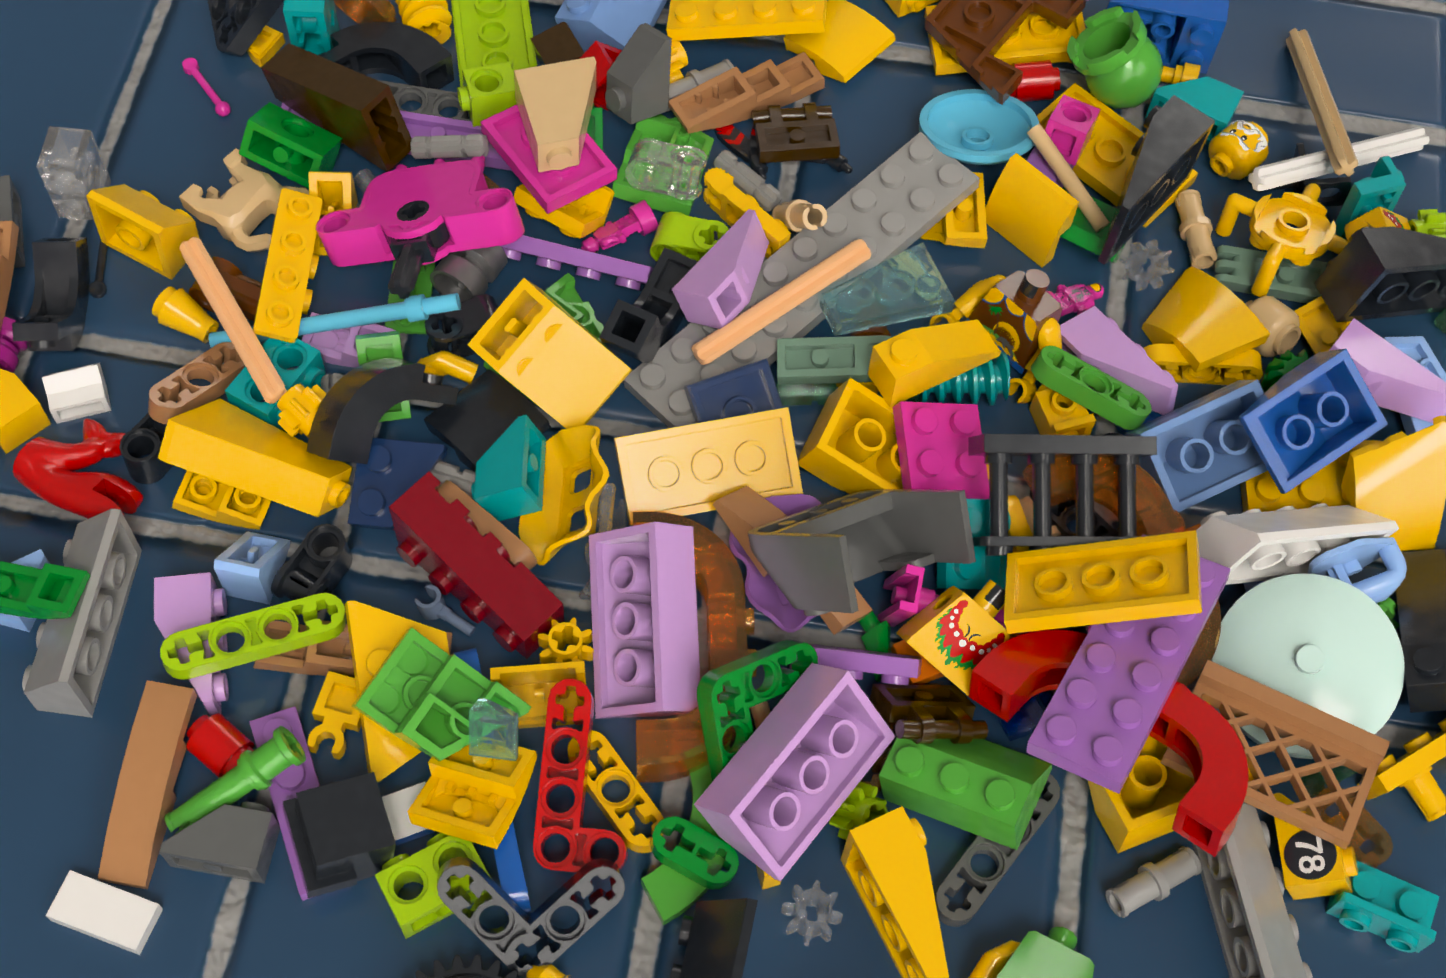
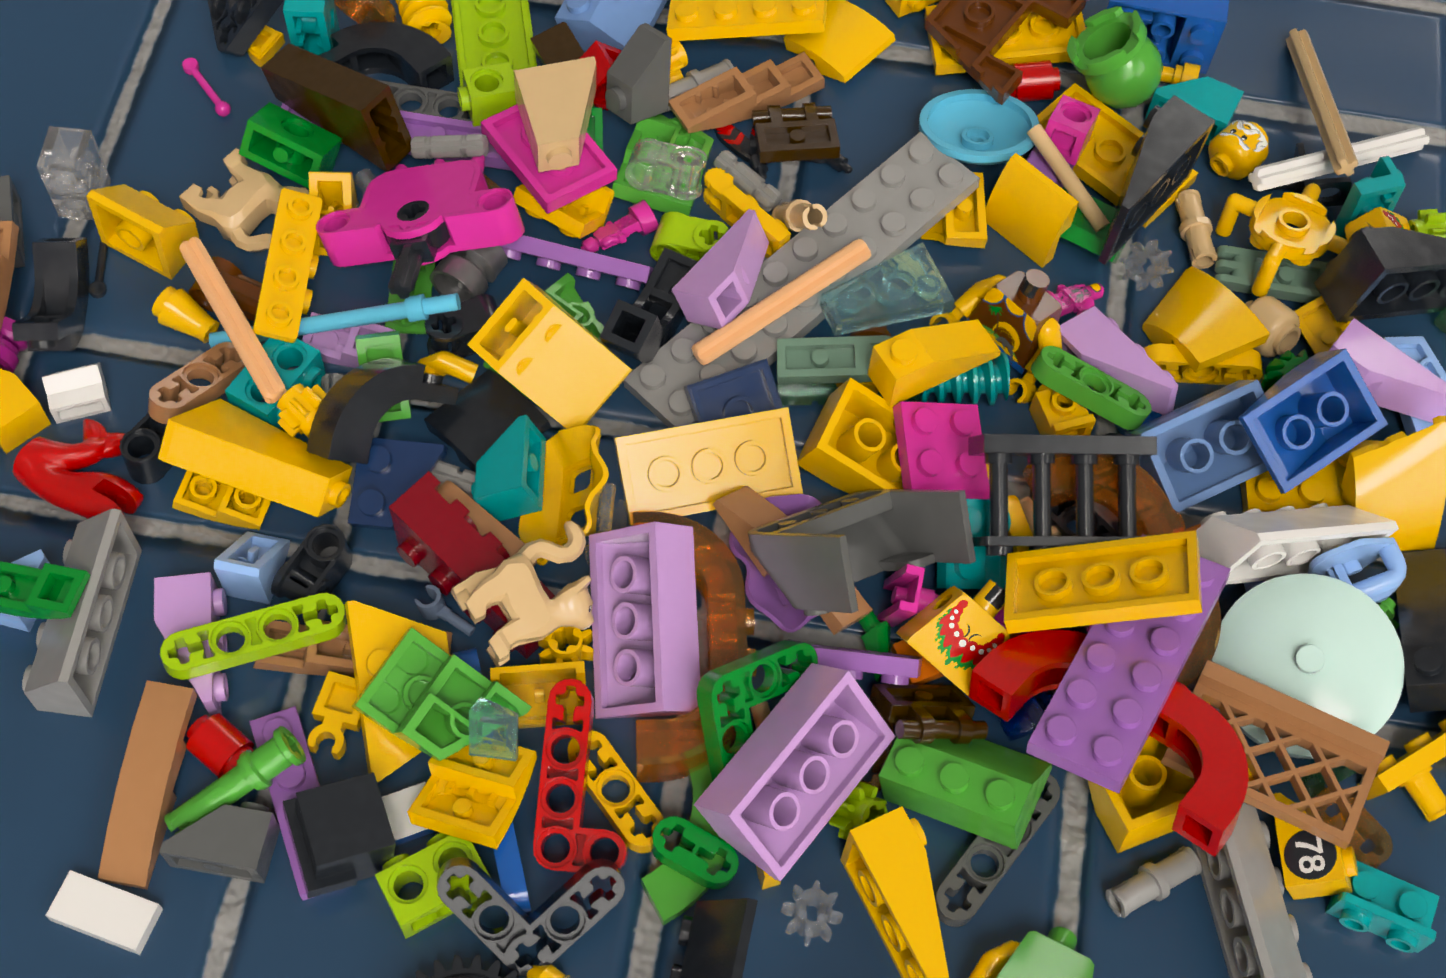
none -> tan animal [451,521,594,667]

